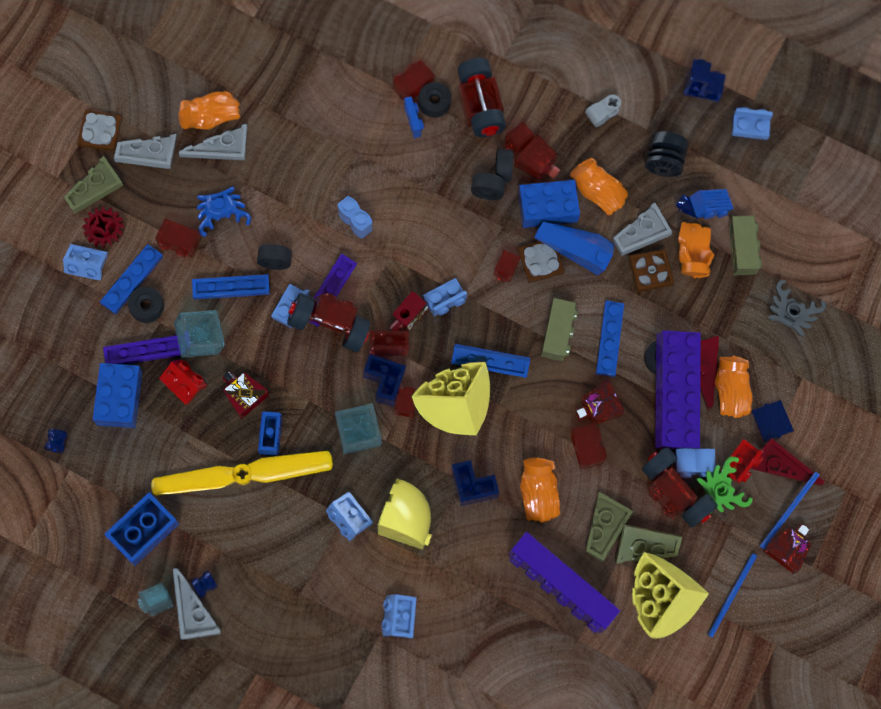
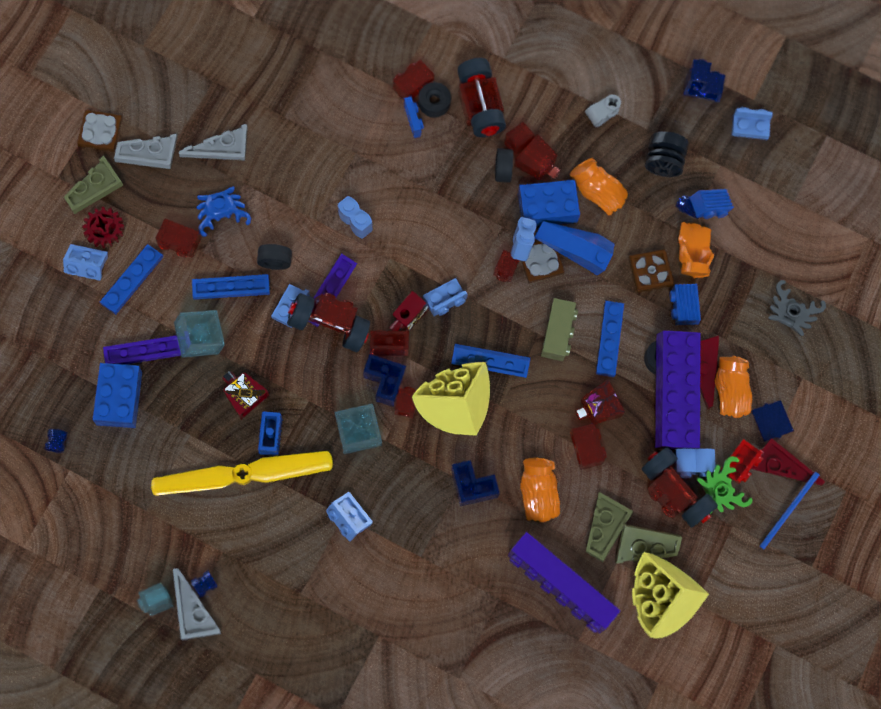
blue brick [104,492,179,566] -> none
black tyre [128,287,164,323] -> none
red bracket [159,360,207,405] -> none
orange hair [178,91,240,129] -> none
light yellow brick [378,478,432,550] -> none
medium blue bracket [381,594,416,638] -> none
black tyre [471,173,506,200] -> none
light grey wing [613,203,672,256] -> none
blue axle [707,553,757,638] -> none
olive brick [728,216,762,275] -> none
clear red torso [763,524,811,575] -> none
none -> medium blue brick [511,217,536,262]
none -> blue brick [669,284,701,325]

